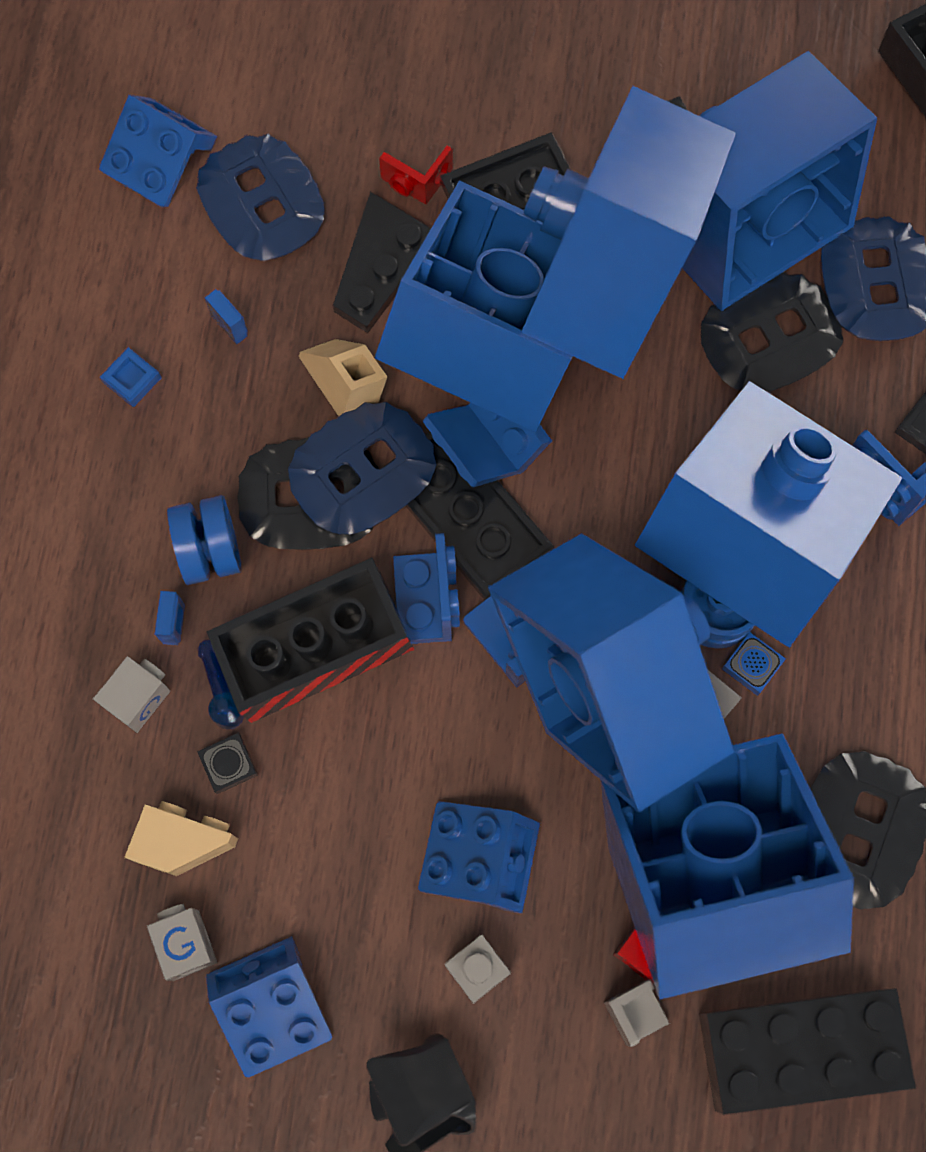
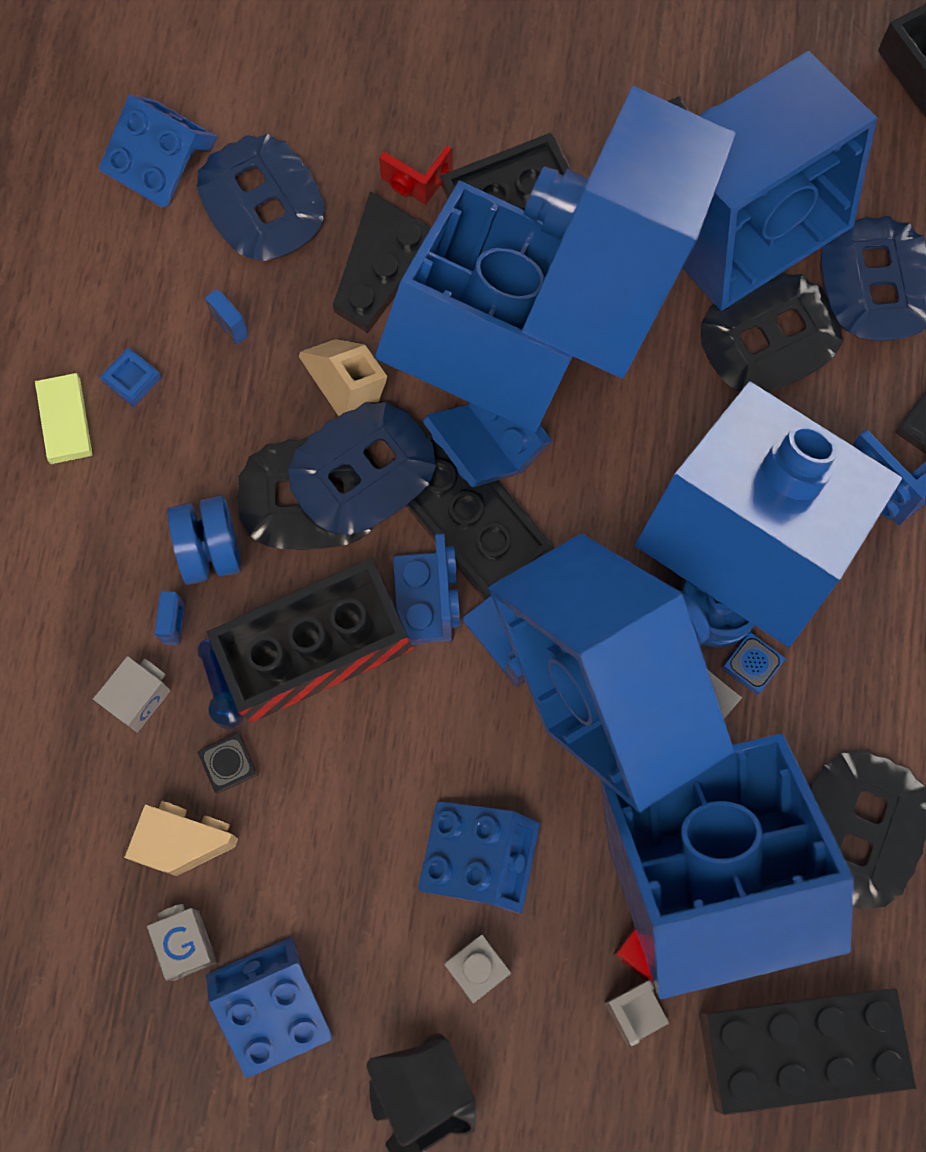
none -> yellowish green tile [35,373,93,464]

